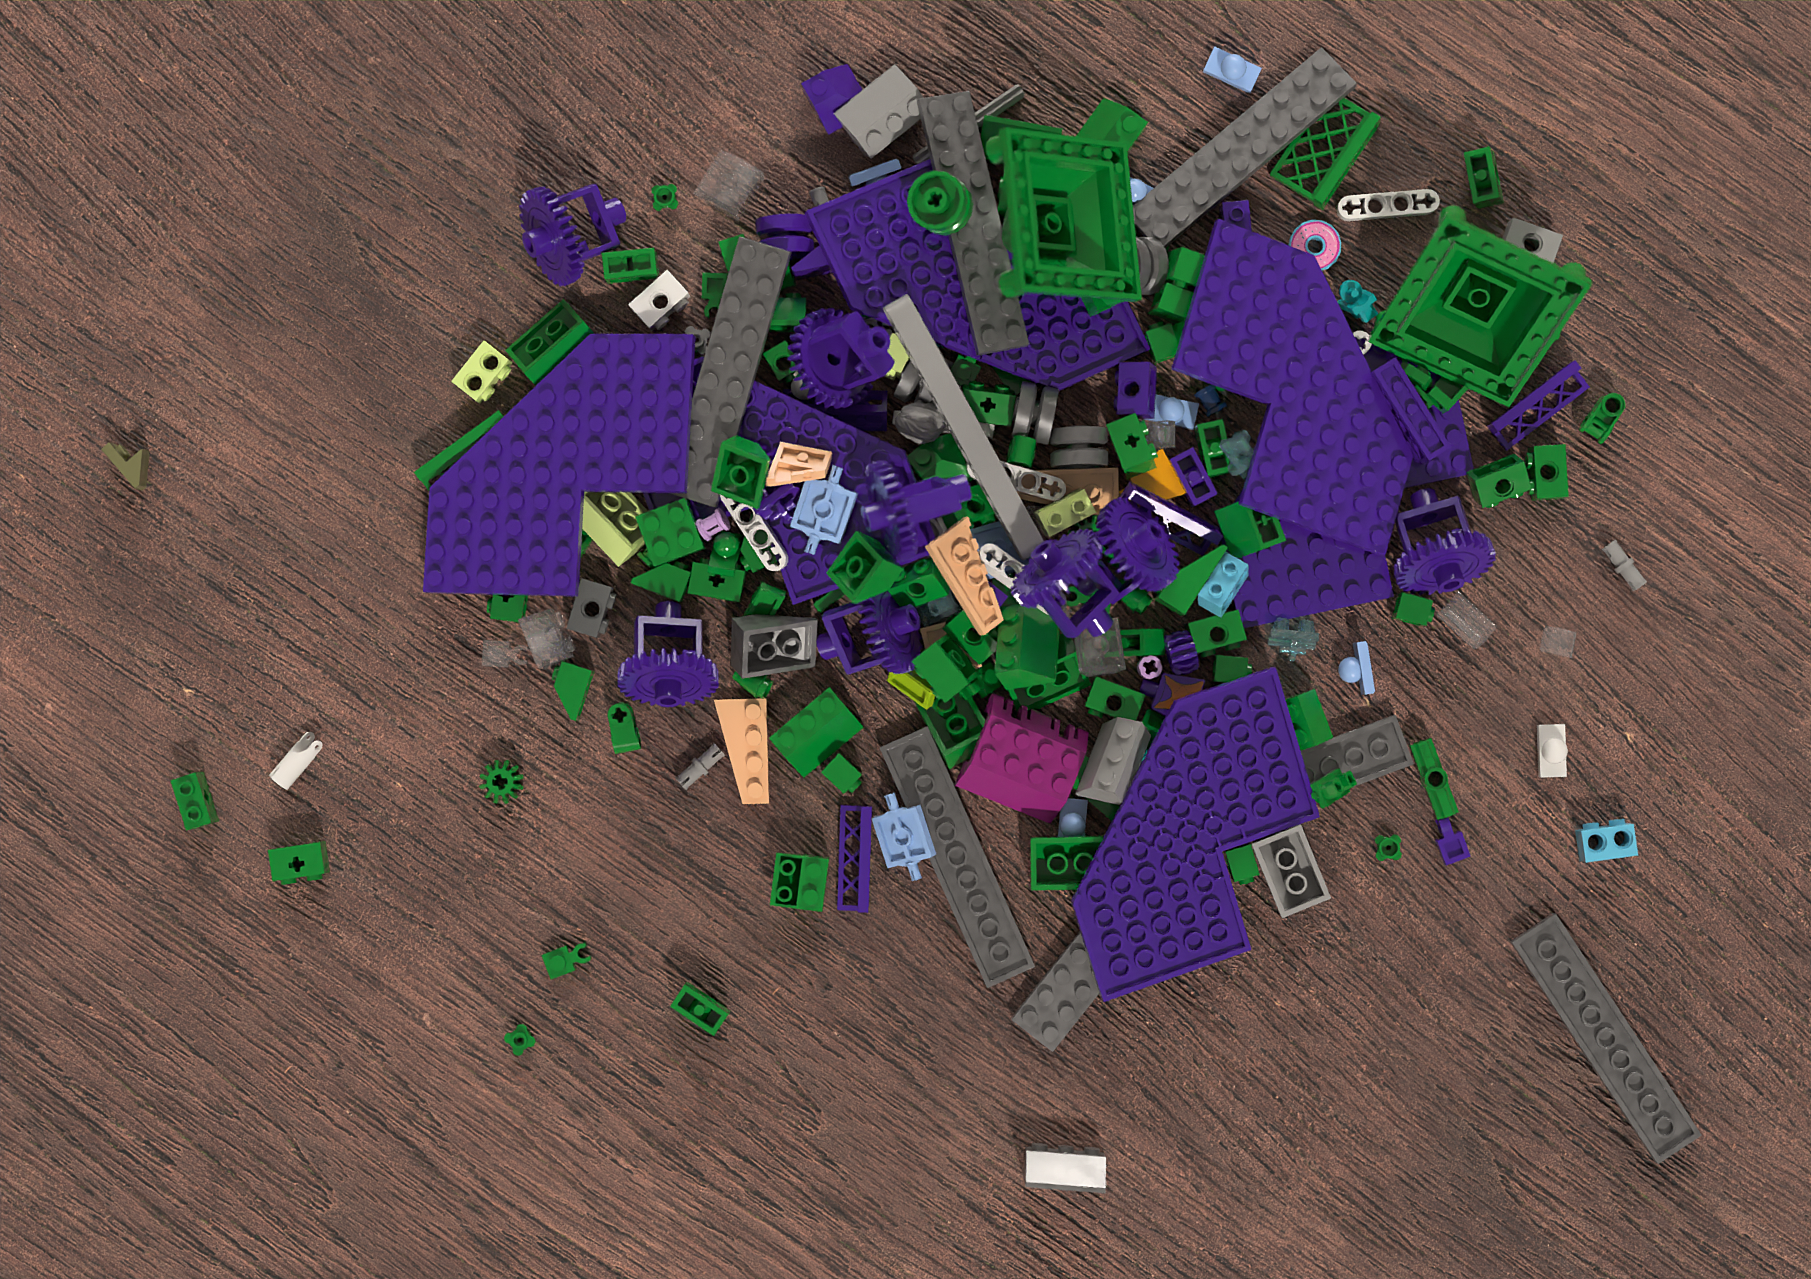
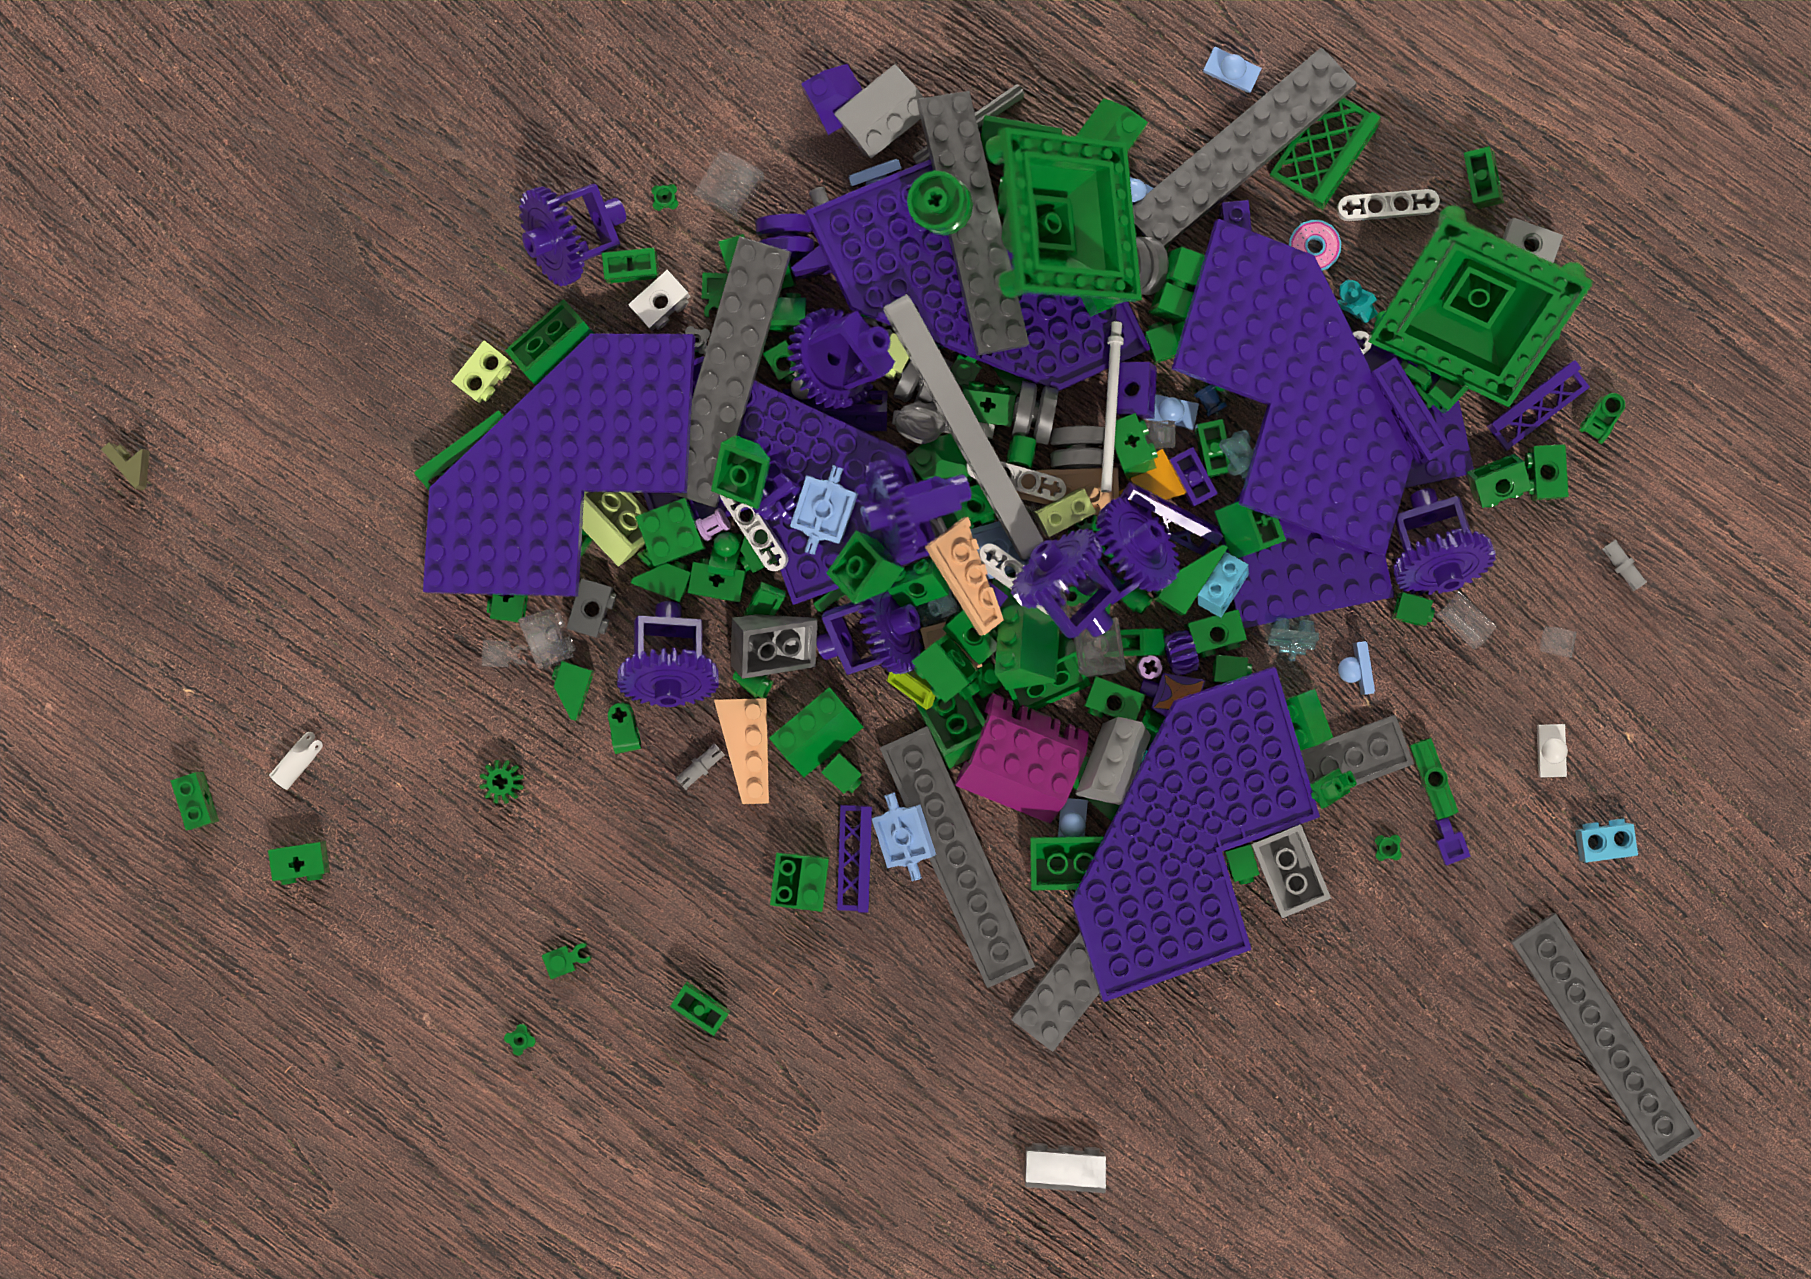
light nougat wing [766,442,832,486] -> none
none -> white bar [1101,321,1124,493]

